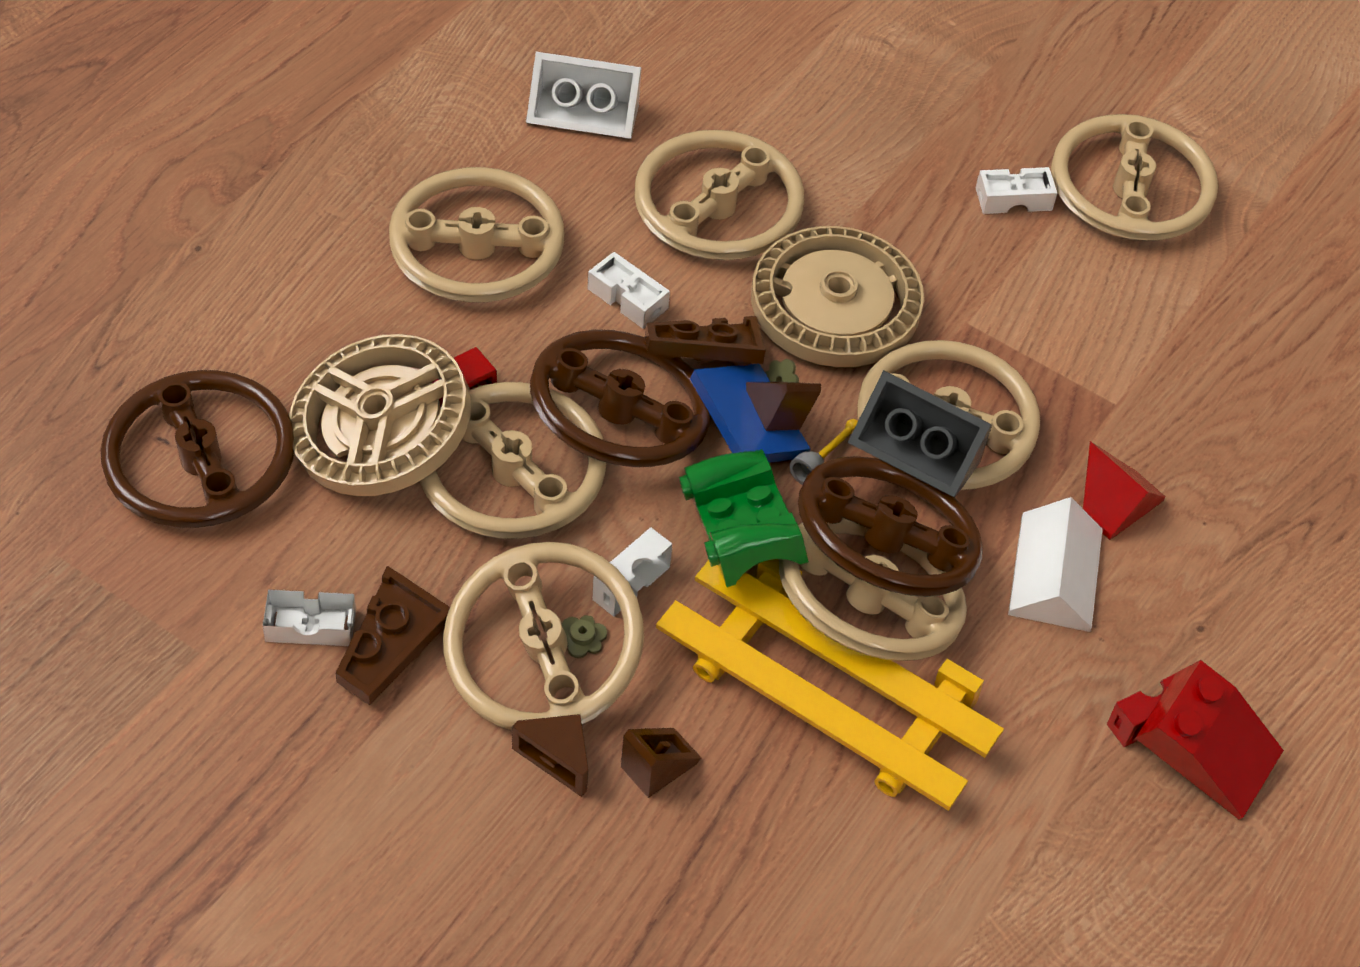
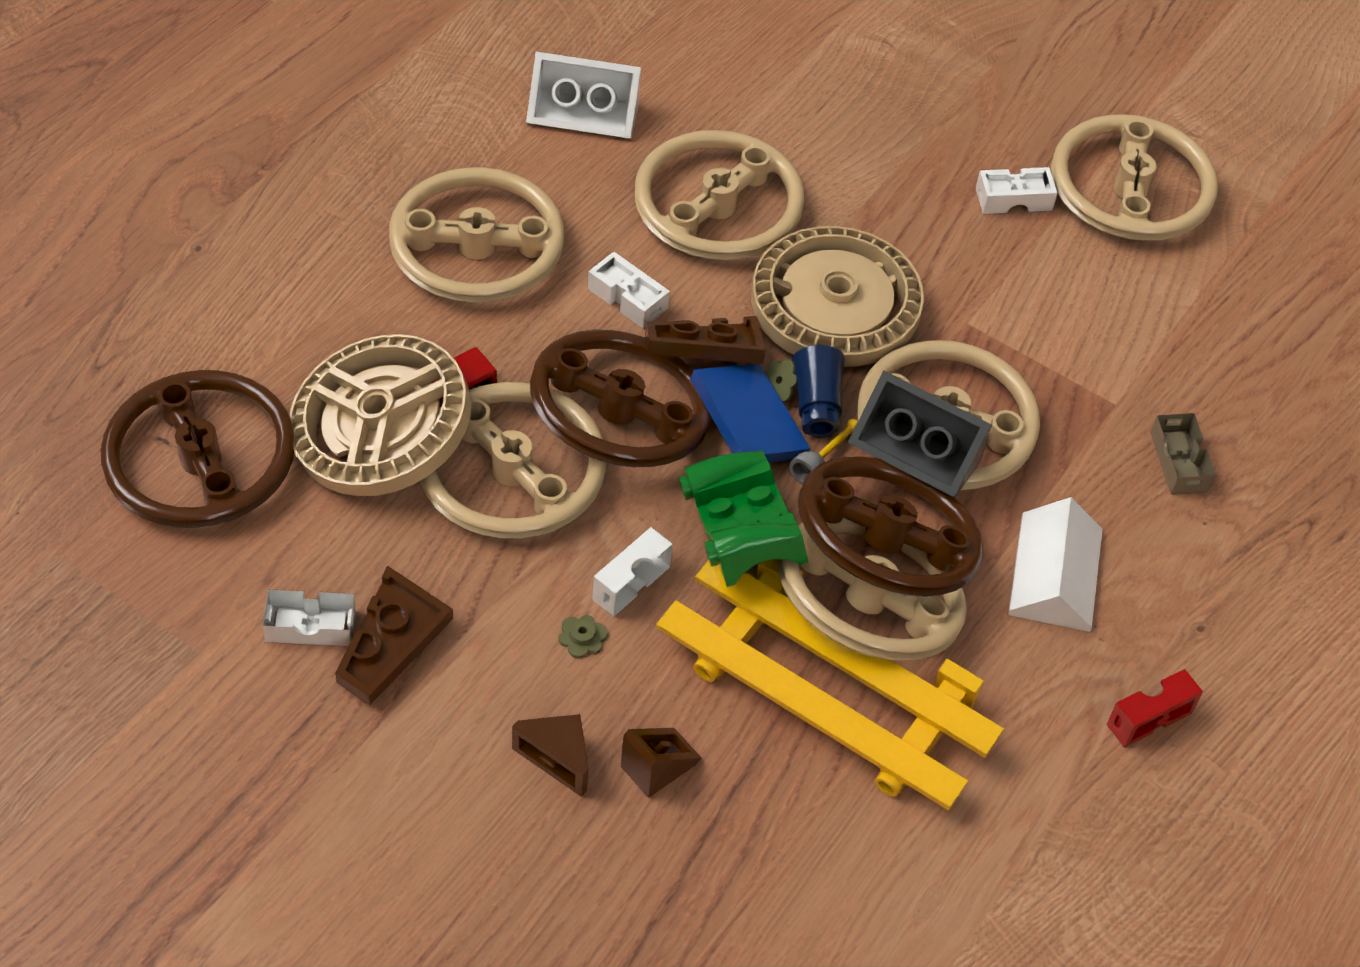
tan piece [443,542,644,730] -> none
reddish brown slope [746,381,821,431] -> none
red slope [1083,441,1166,540] -> none
red slope [1135,660,1284,820] -> none
none -> dark blue plant [791,345,845,438]
none -> dark tan piece [1151,413,1216,494]

